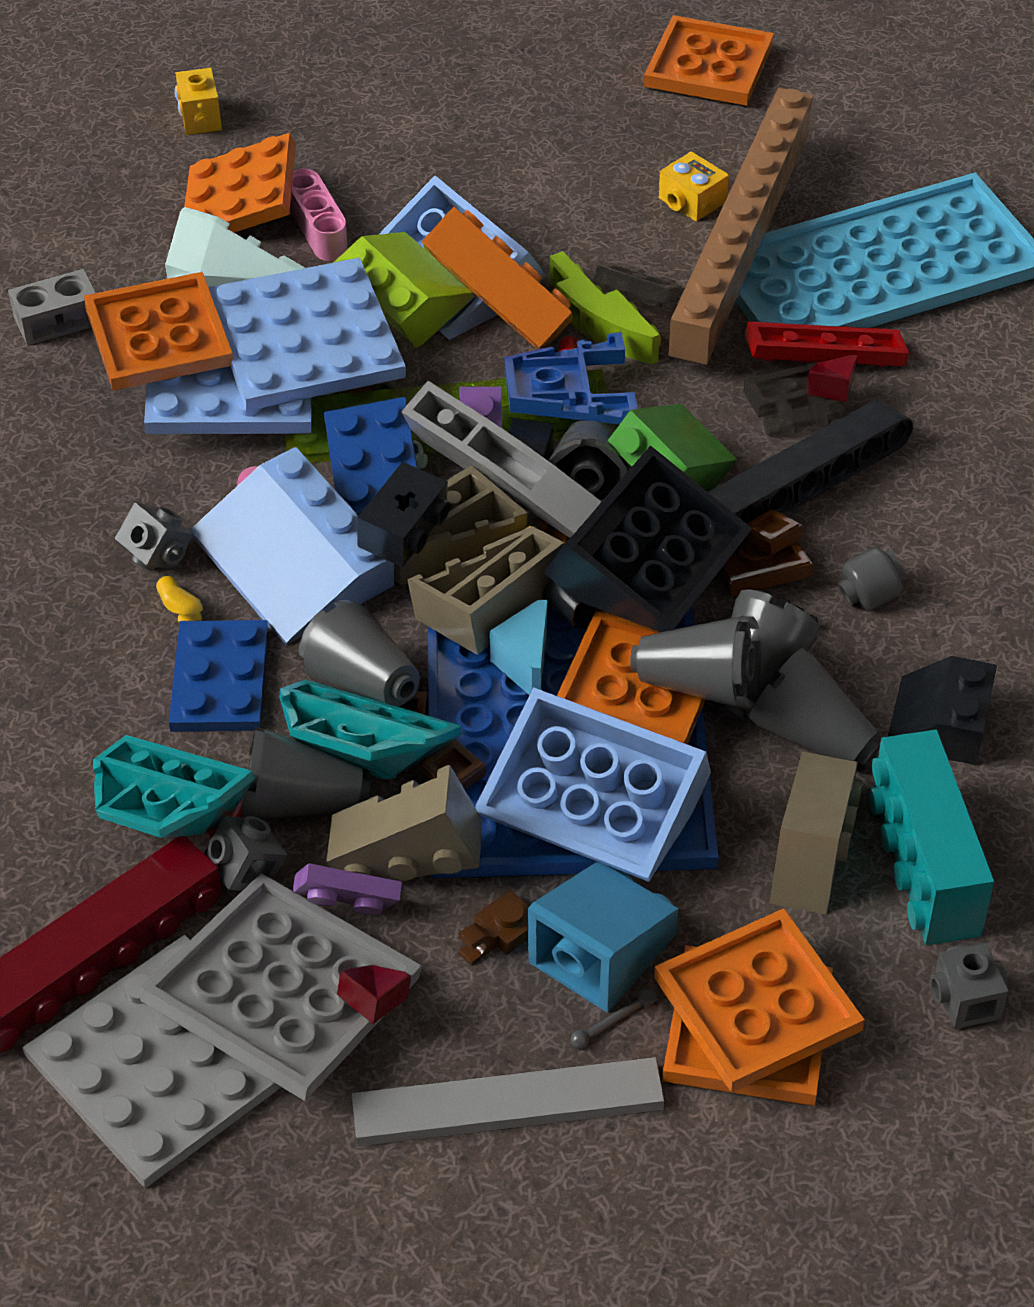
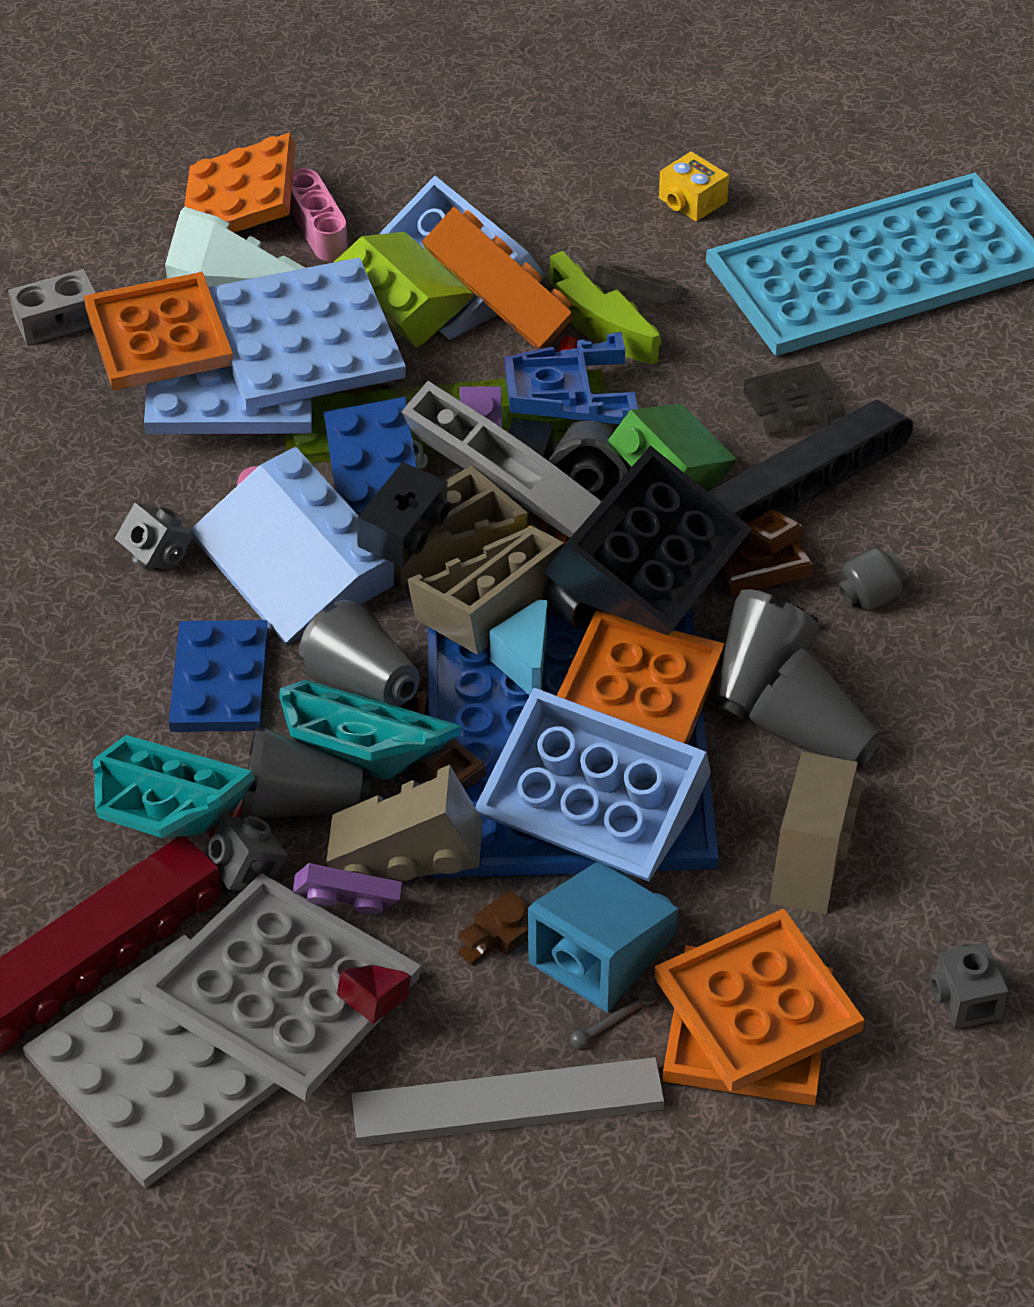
yellow arm [156,576,203,622] -> none
yellow head [175,68,222,135] -> none
dark grey cone [630,616,761,709] -> none
orange plate [644,15,774,106] -> none
medium nougat brick [669,88,814,365] -> none
red plate [744,321,909,367] -> none
dark red slope [806,355,858,402] -> none
teal brick [868,730,994,946] -> none
black slope [888,656,997,765] -> none

